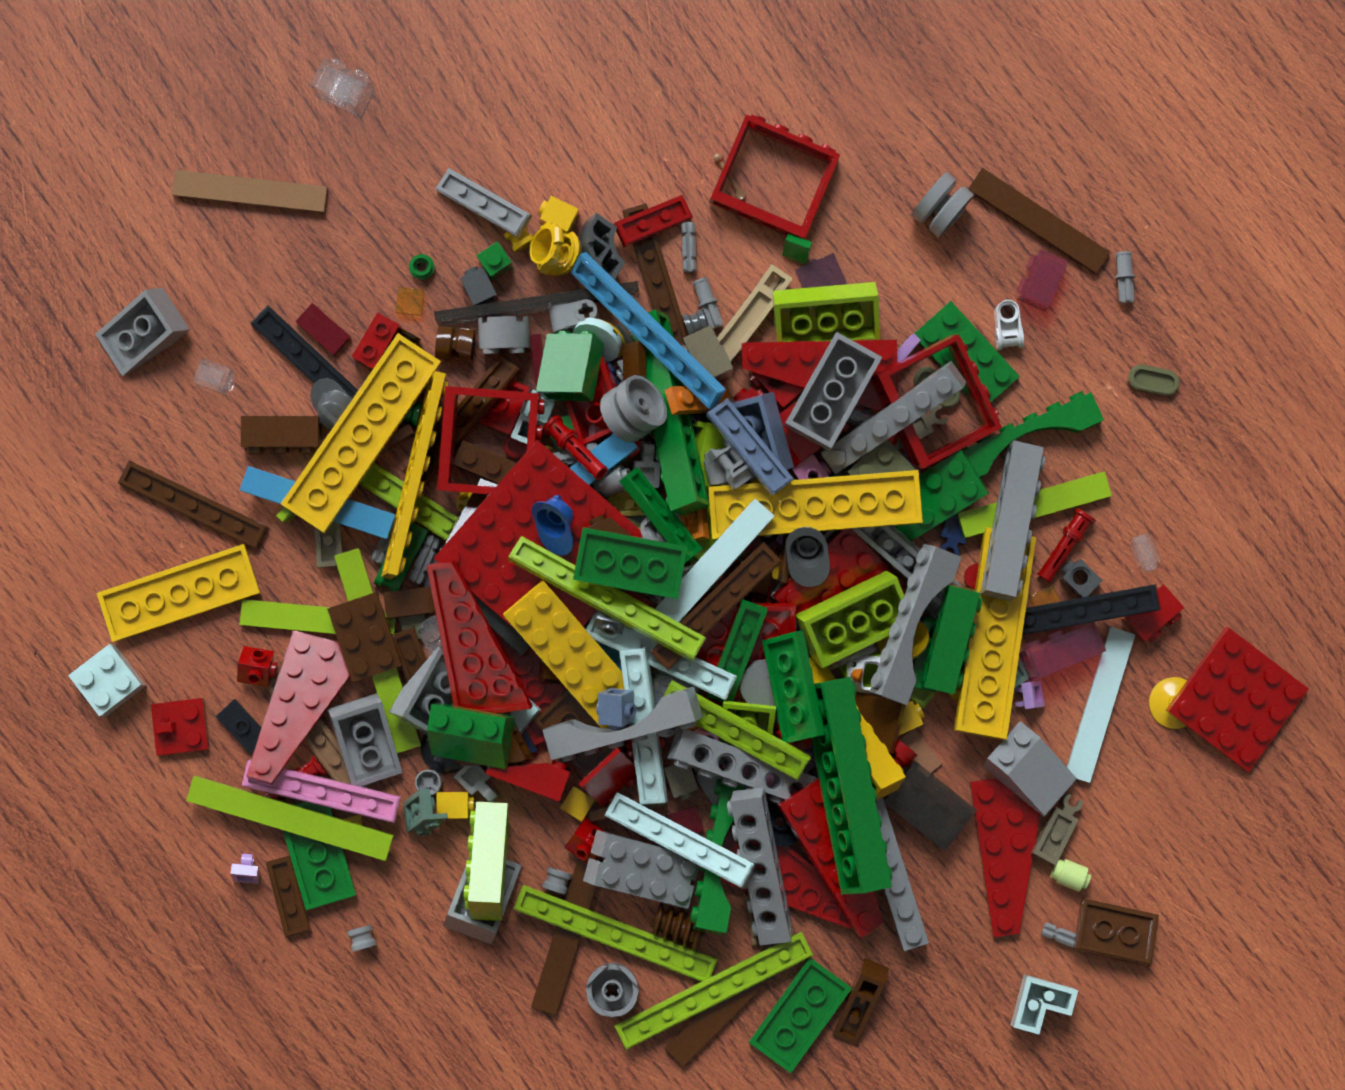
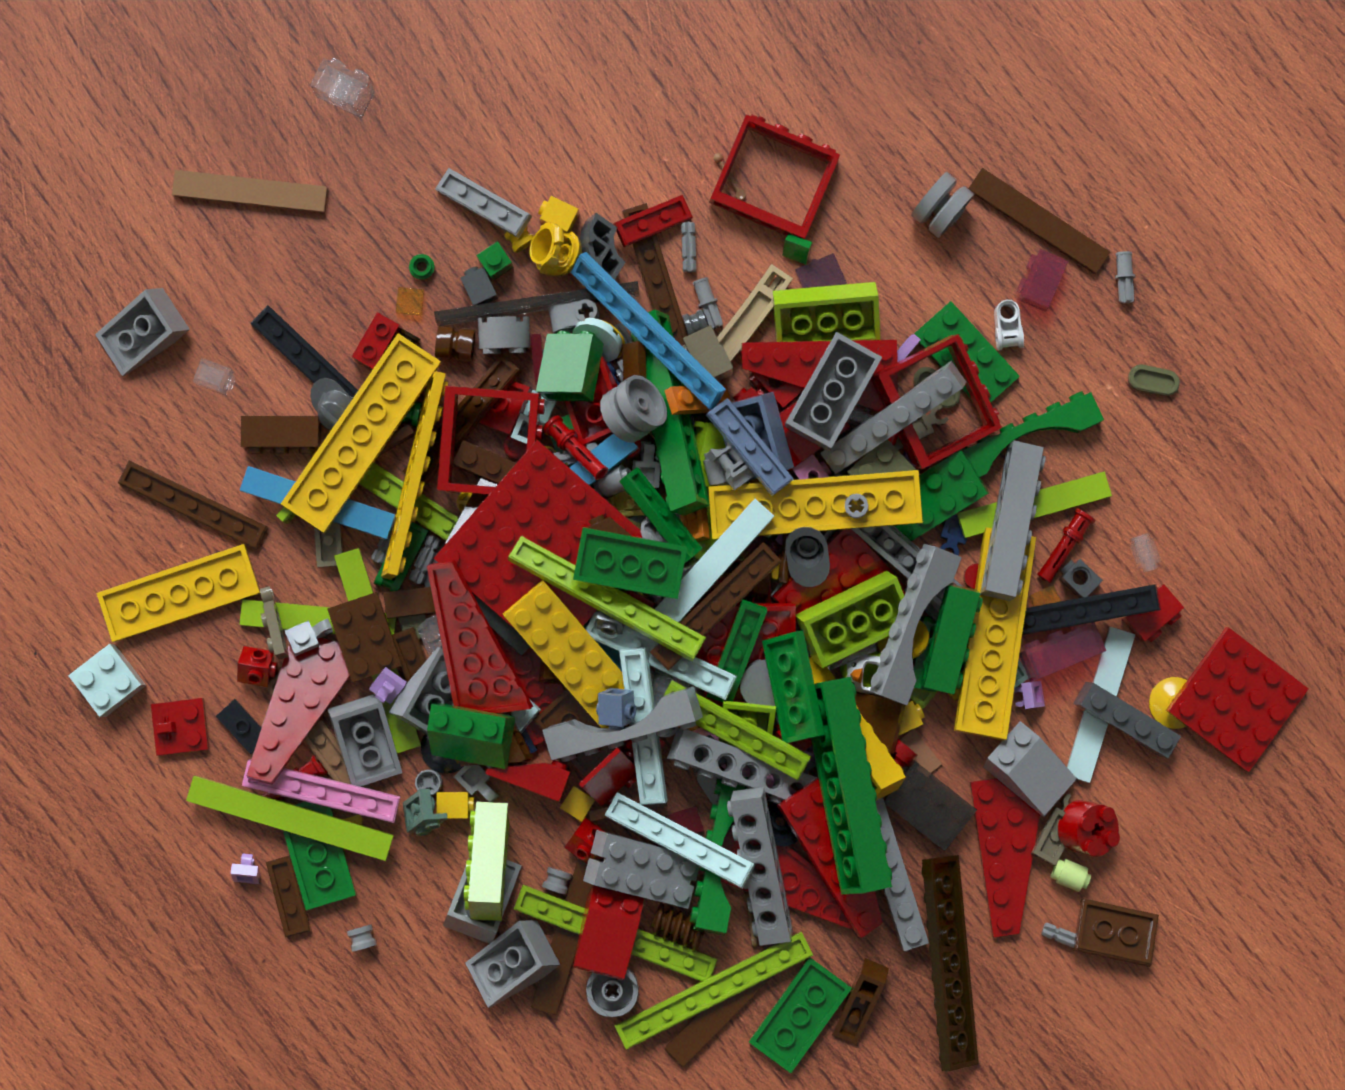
dark red tile [295,303,351,356] -> none
blue piece [531,495,574,555] -> none
dark tan brick [664,765,698,801] -> none
light aqua brick [1010,974,1078,1034] -> none
none -> dark tan plate [260,586,289,659]
none -> plate [285,619,333,656]
none -> lavender tile [369,667,406,704]
none -> light grey slope [465,920,560,1008]
none -> red slope [573,885,644,980]
none -> light grey bush [845,494,868,518]
none -> dark brown plate [921,855,979,1071]
none -> red brick [1058,800,1120,857]
none -> dark grey arch [1073,682,1181,758]

